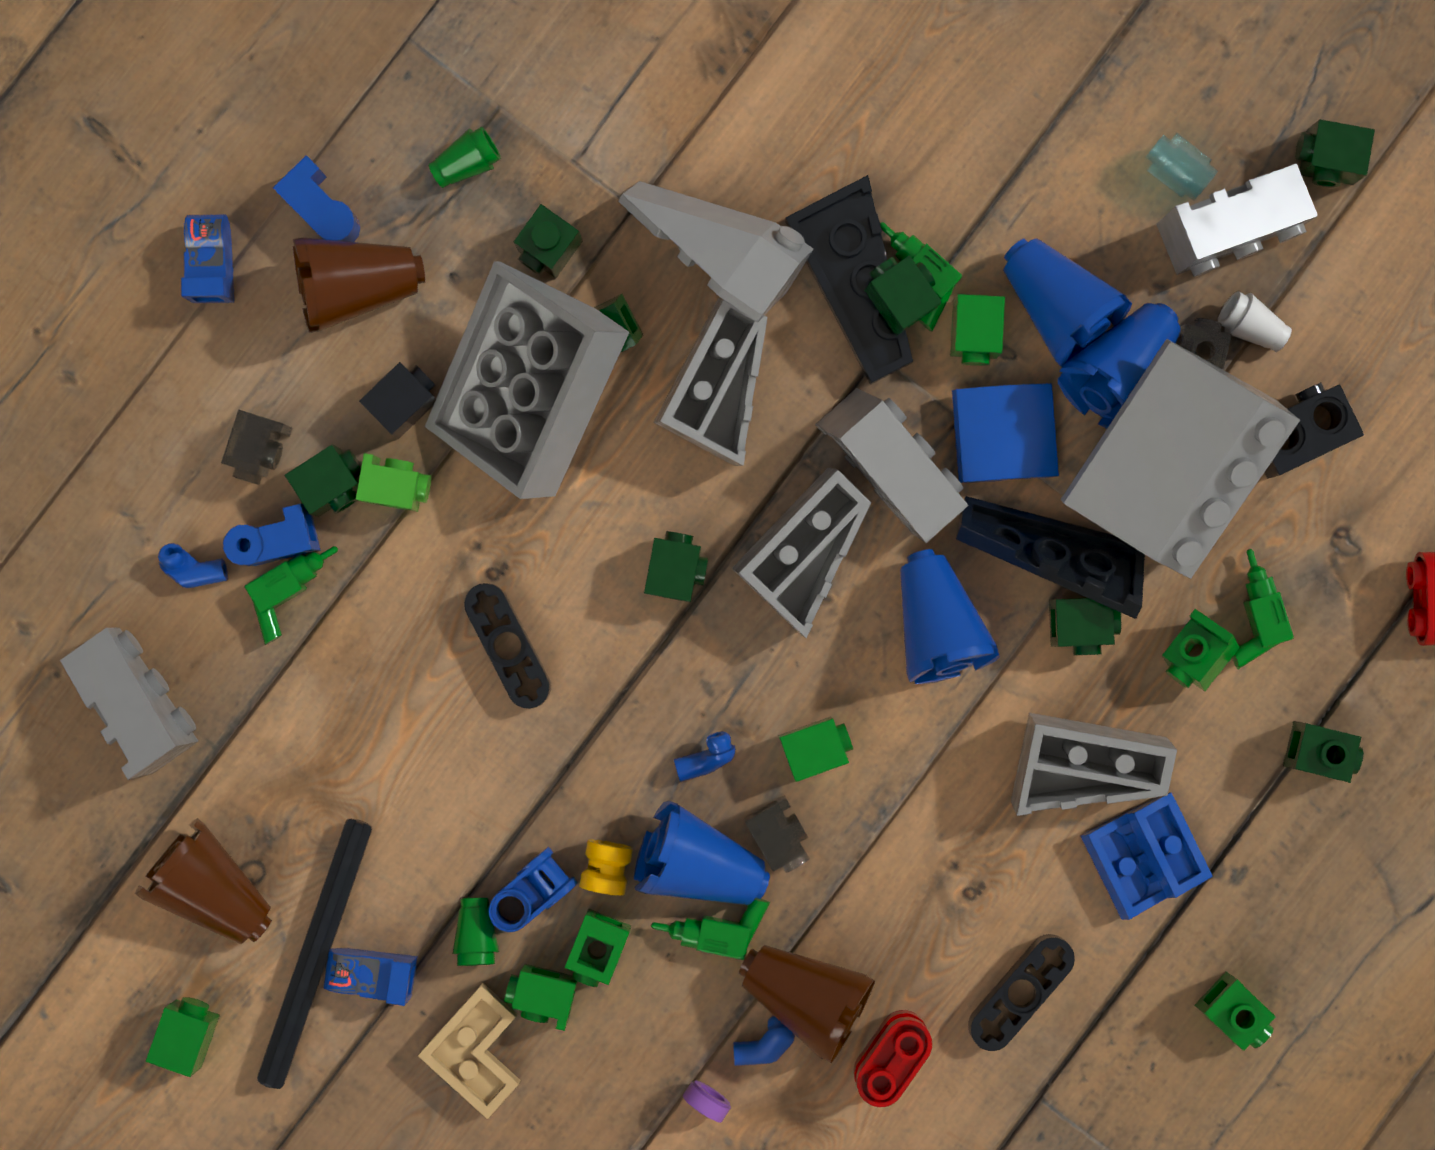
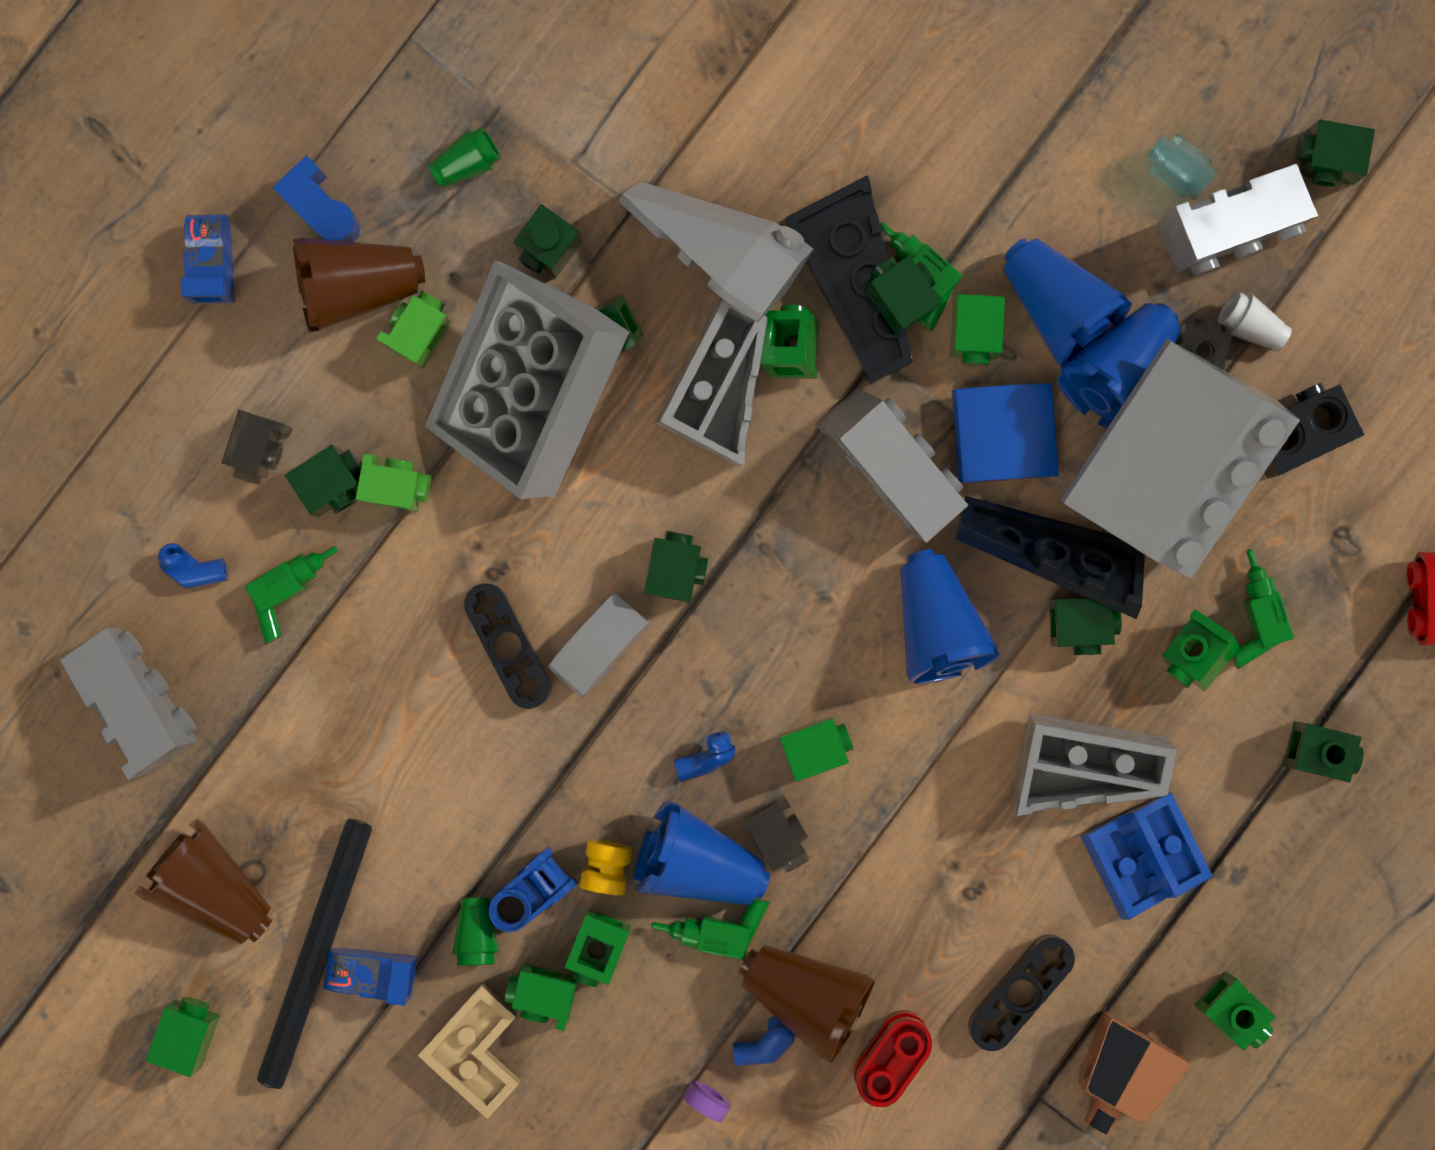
blue leg [223,504,321,566] -> none
black brick [359,362,436,439] -> none
light grey wedge [732,468,871,638] -> none
none -> bright green brick [376,291,452,369]
none -> light grey slope [548,592,649,699]
none -> green brick [760,304,819,379]
none -> torso [1078,1011,1191,1135]

